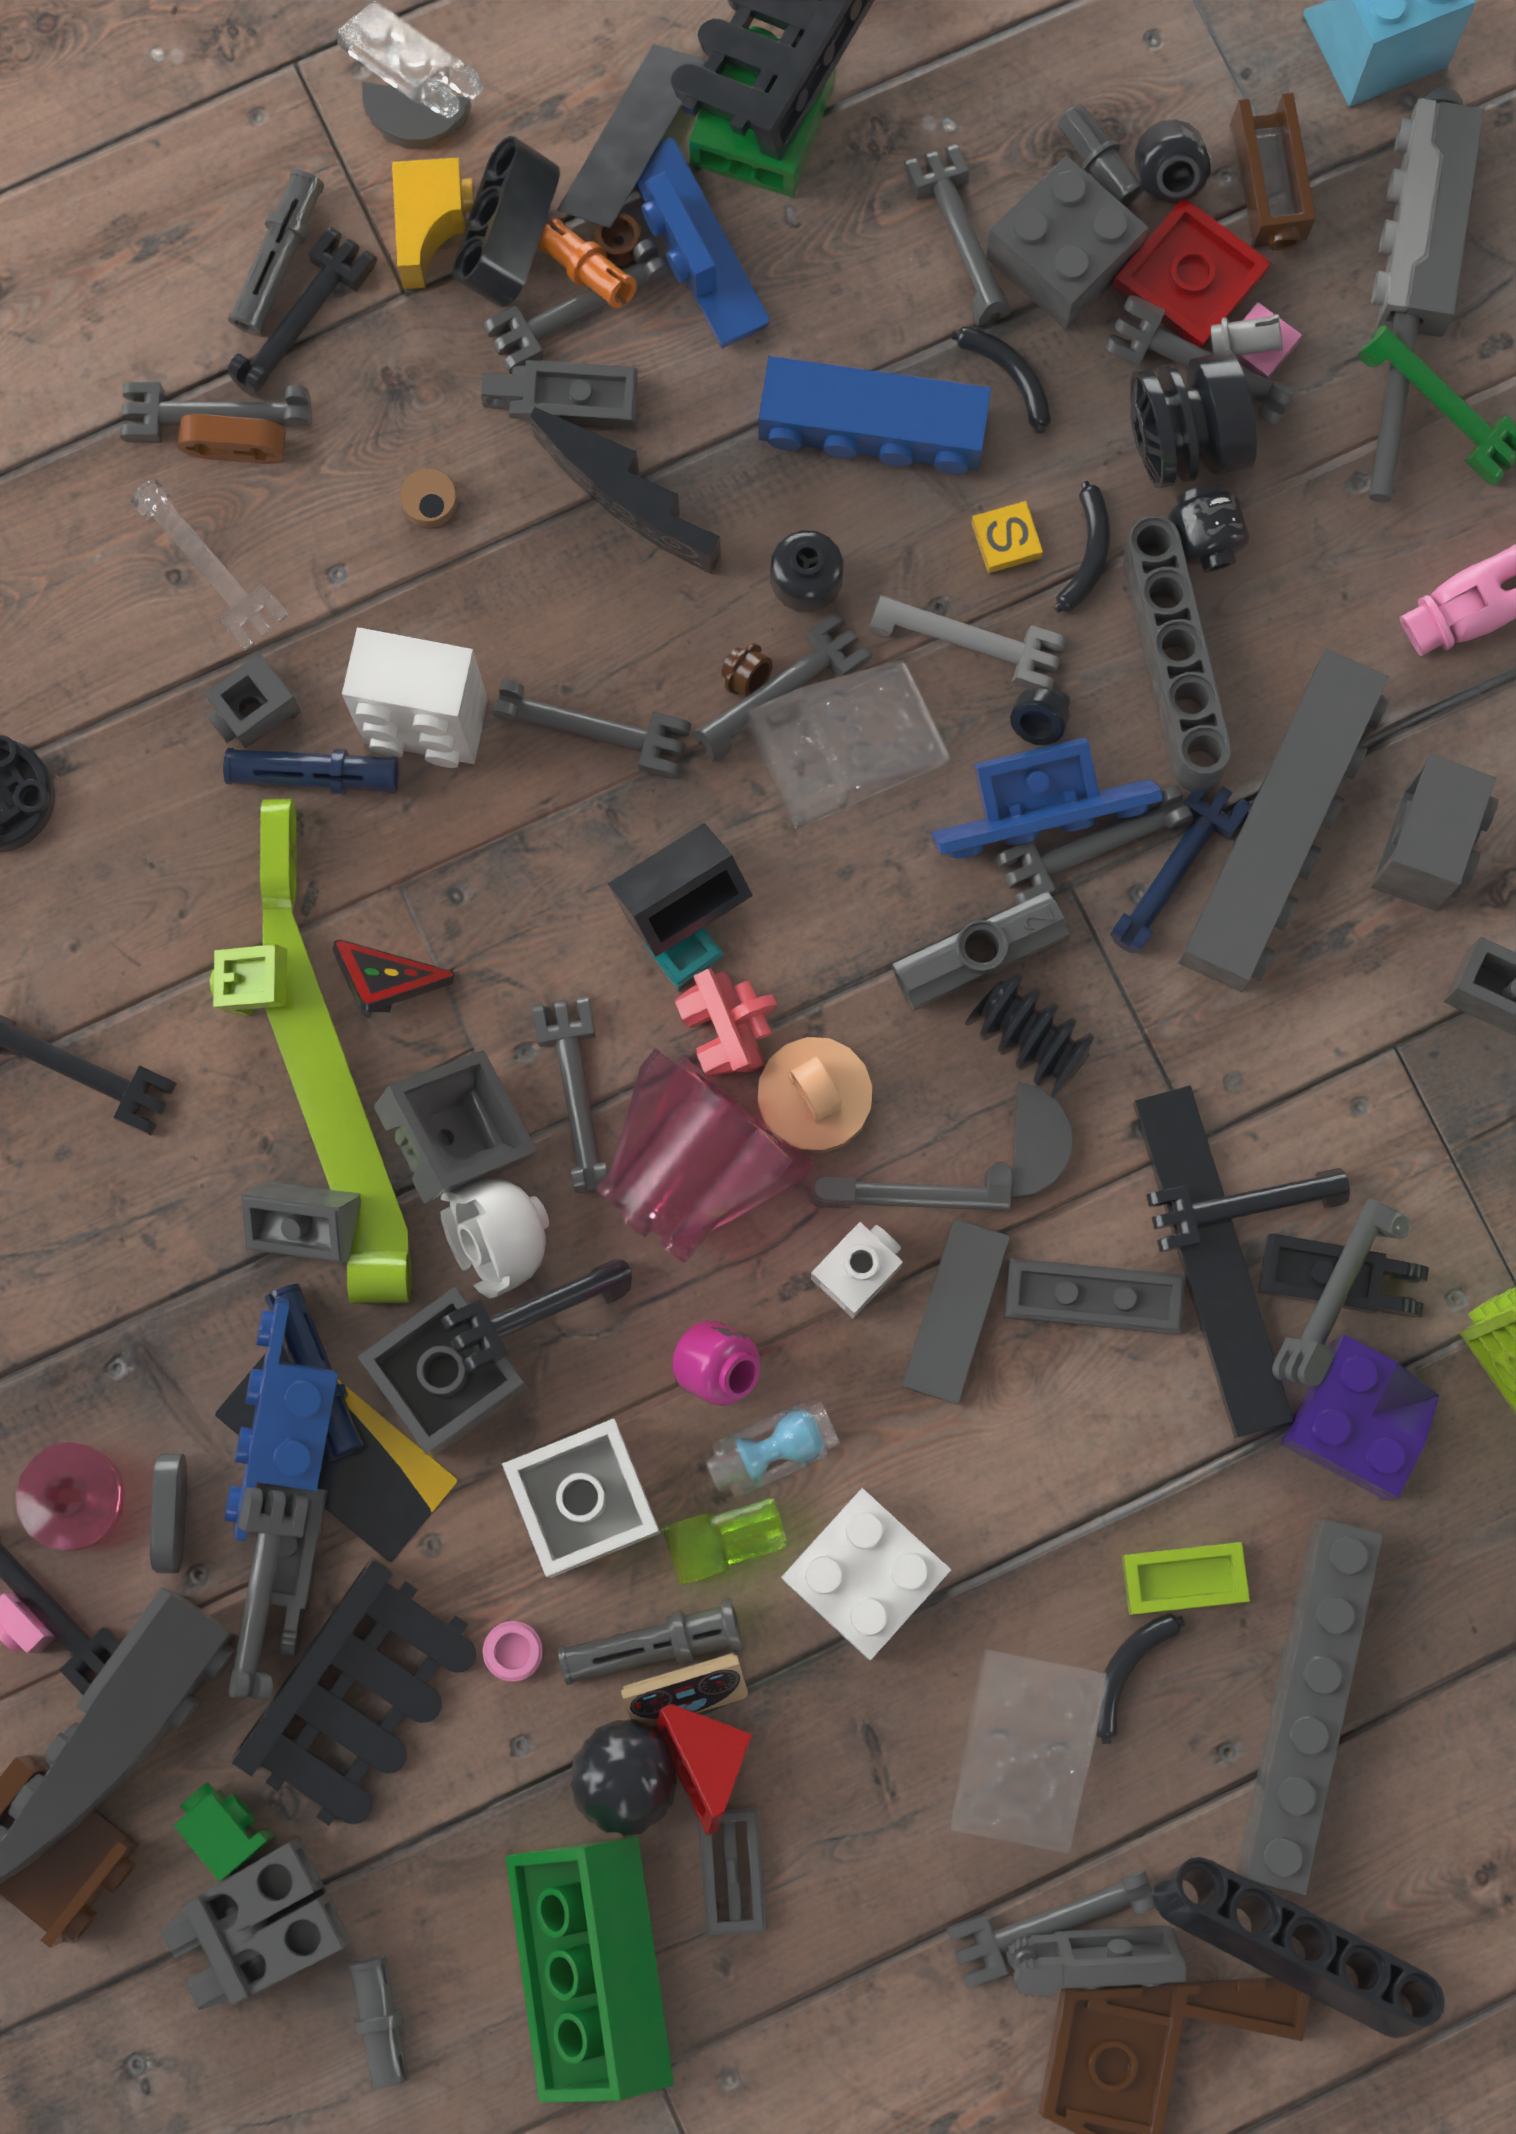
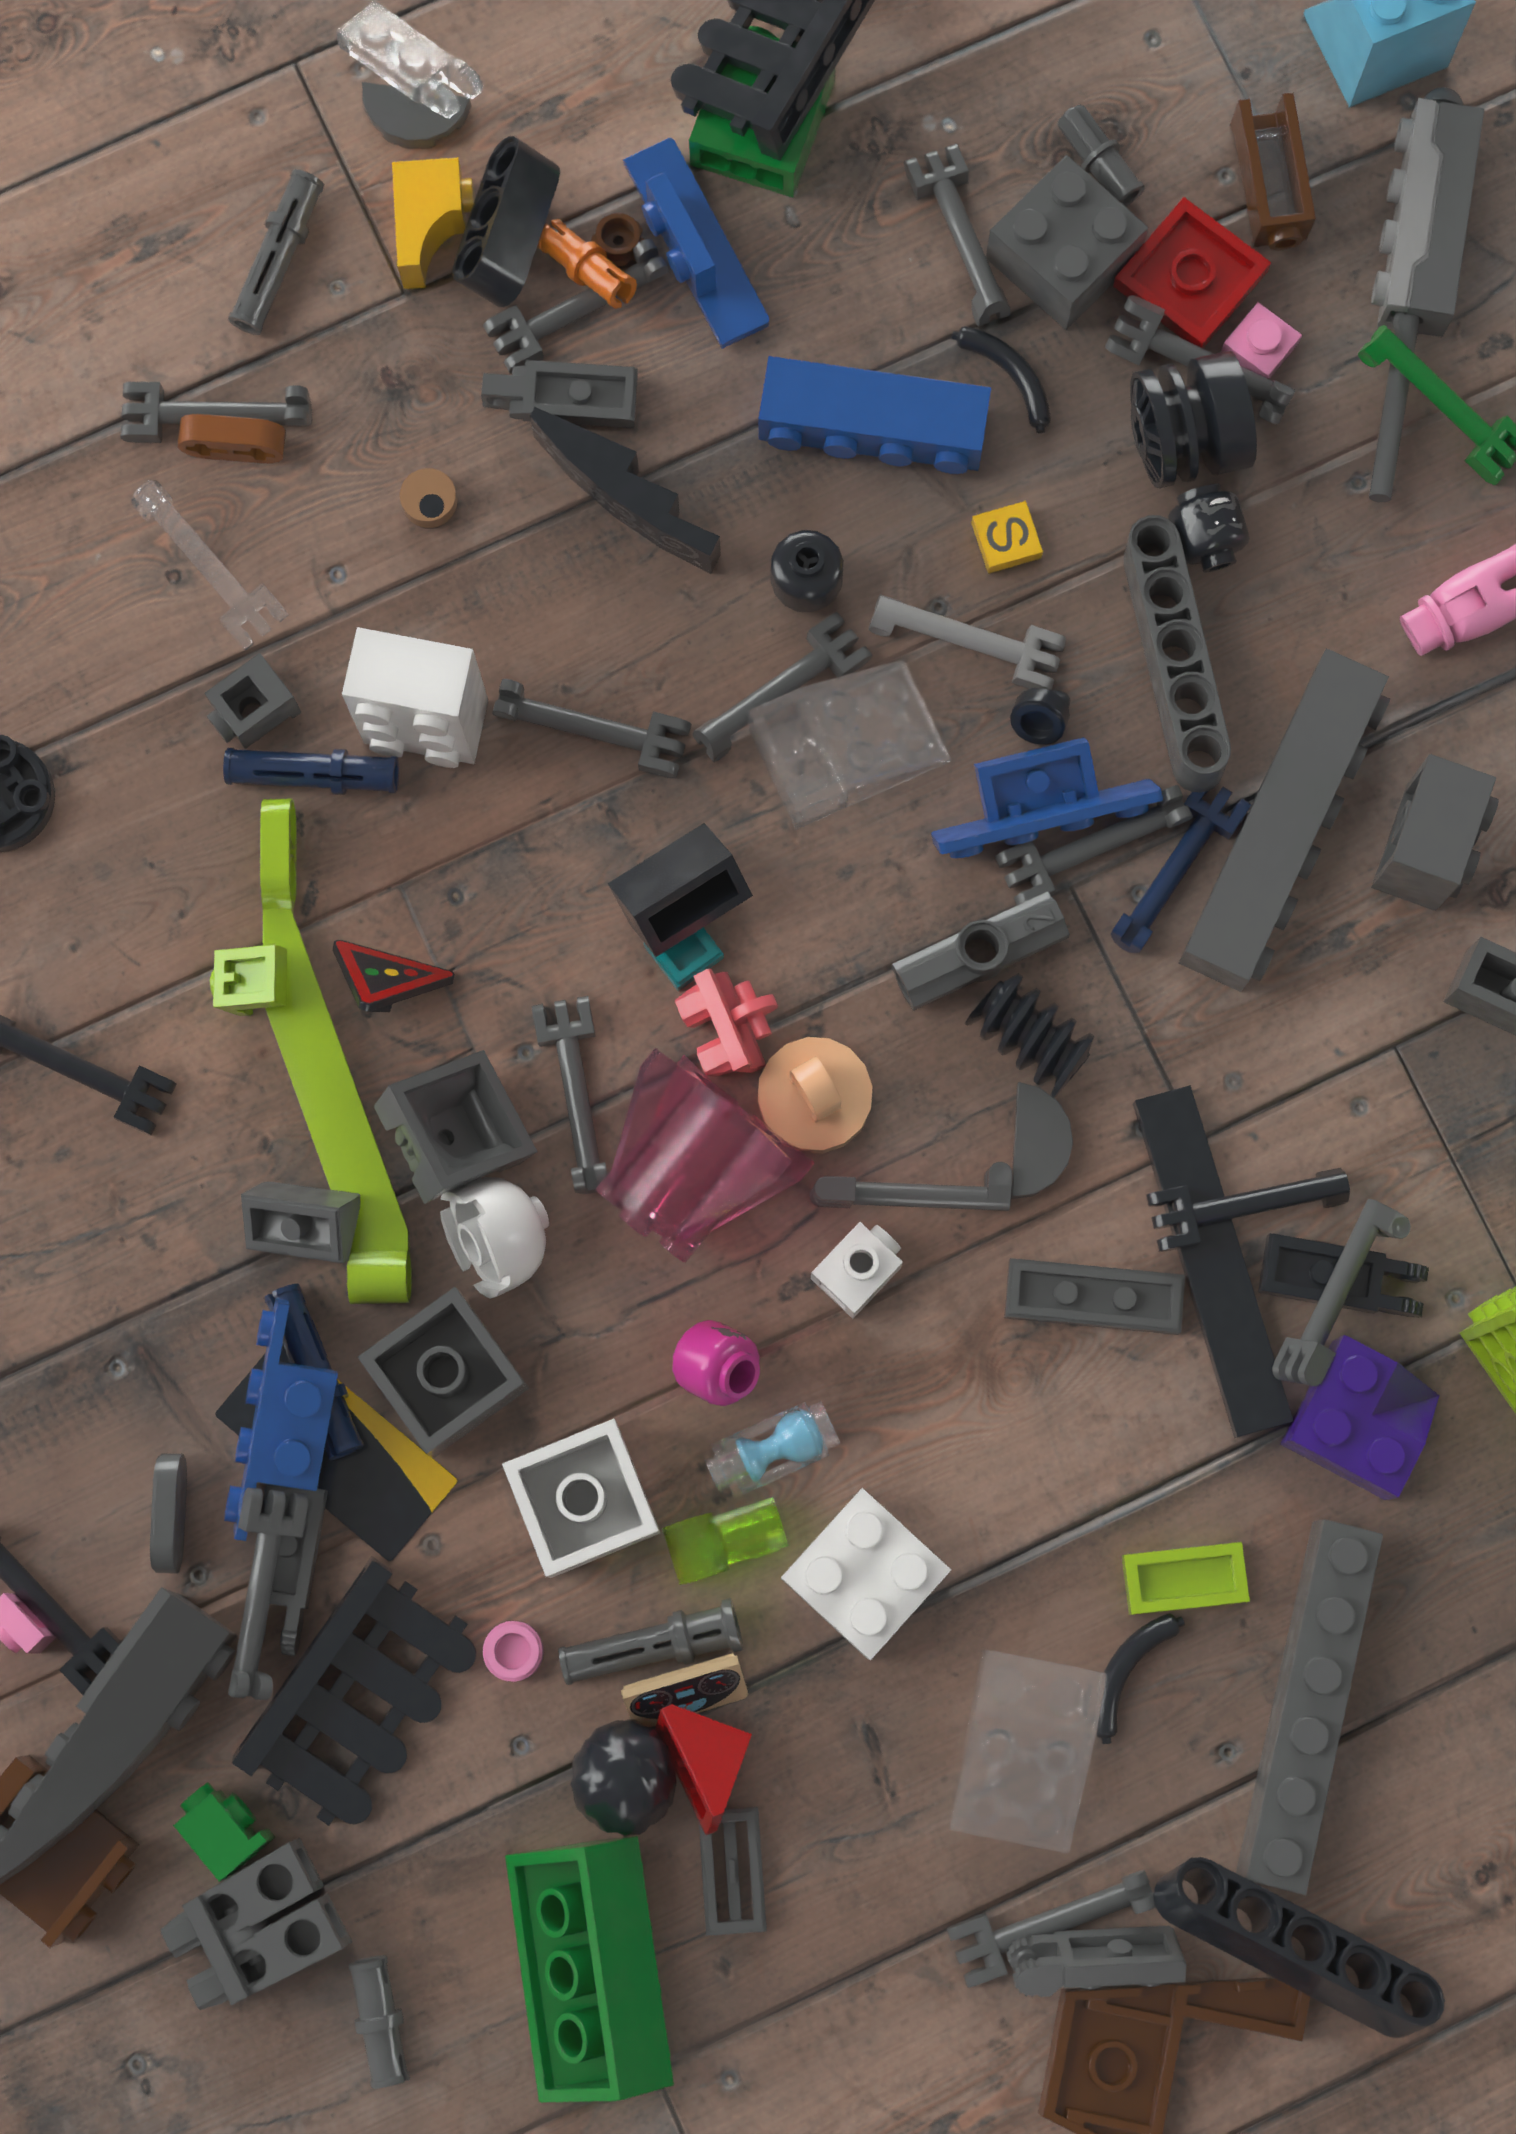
clear pink piece [15,1441,125,1551] -> none
black hinge [227,227,377,396] -> none
black hinge [440,1259,632,1373] -> none
black sticker [557,44,706,228] -> none
reddish brown plate [722,643,772,697] -> none
dark grey tile [901,1219,1010,1405] -> none
black piece [1053,481,1110,613] -> none
black head [1135,119,1211,204] -> none
light grey pin [1211,314,1283,356] -> none

